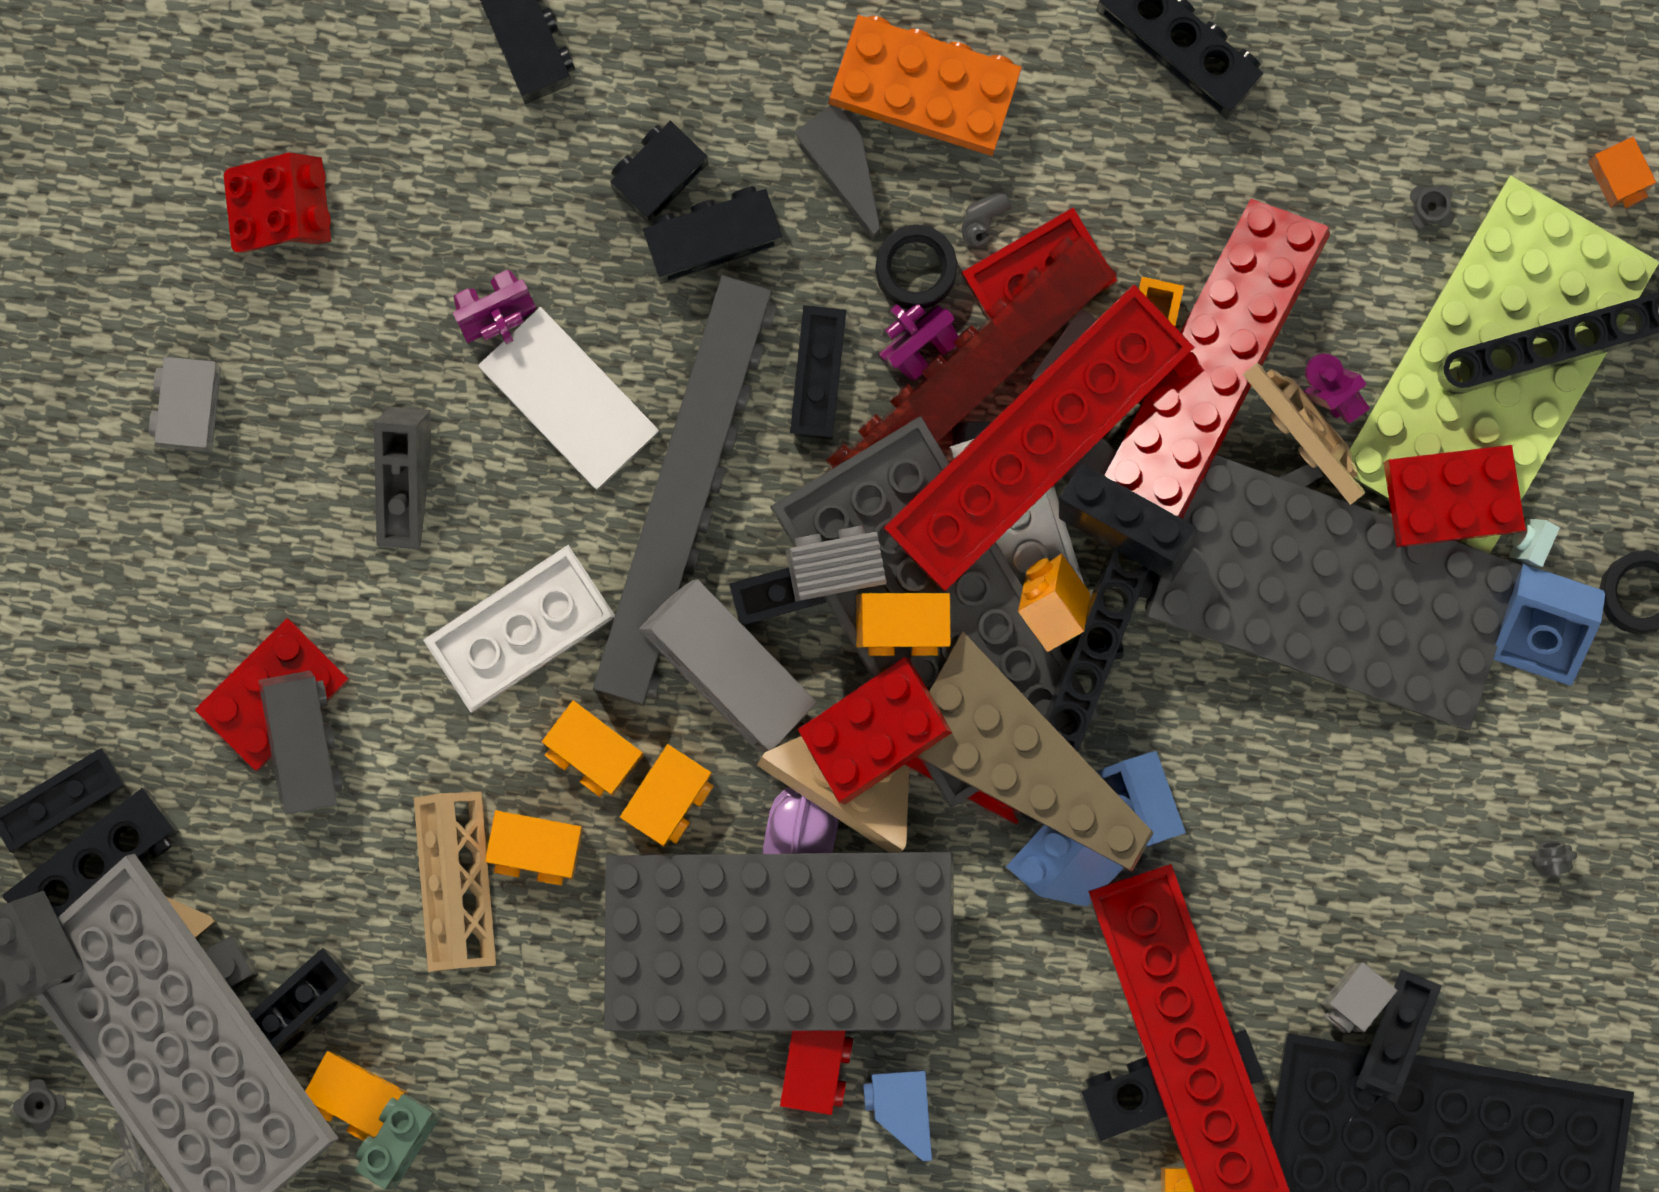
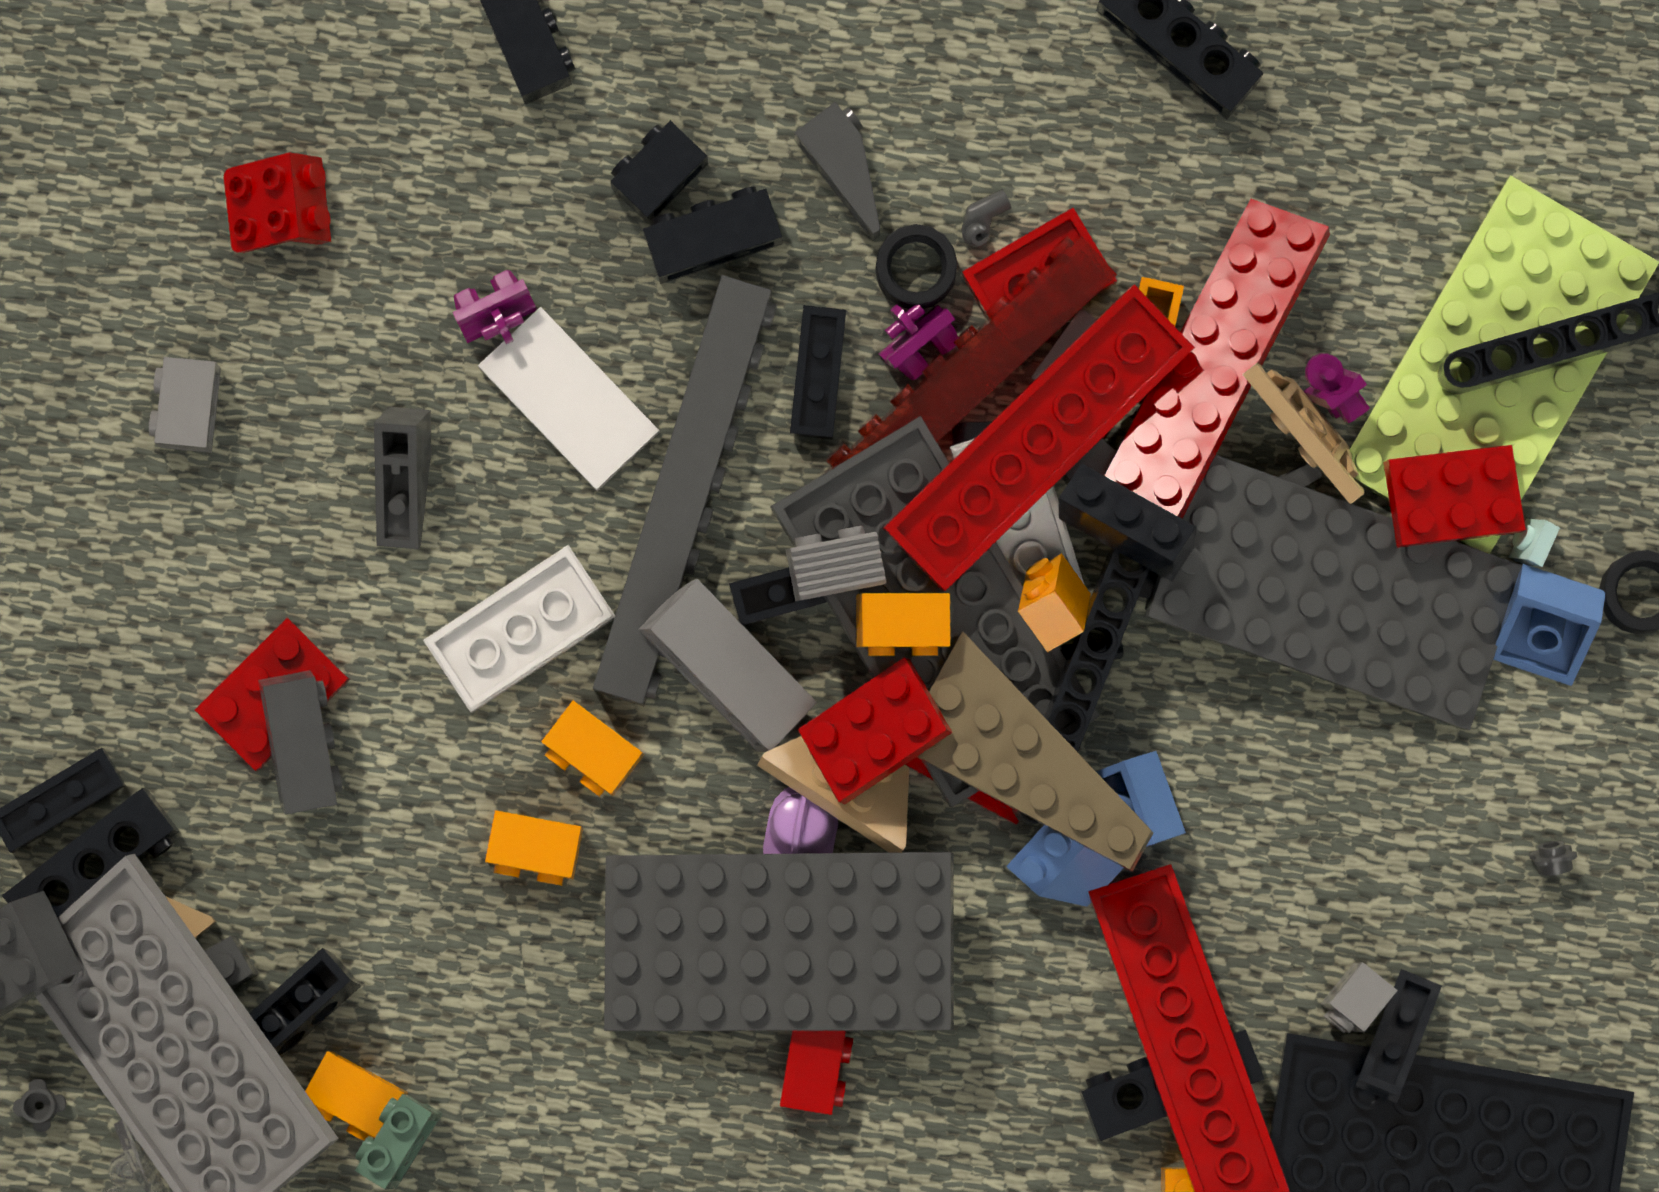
tan fence [414,792,496,972] -> none
light orange brick [620,744,714,847] -> none
orange bracket [828,15,1022,157] -> none
medium blue slope [863,1070,932,1161] -> none
dark grey plate [1410,185,1454,229] -> none
orange brick [1588,136,1656,209] -> none

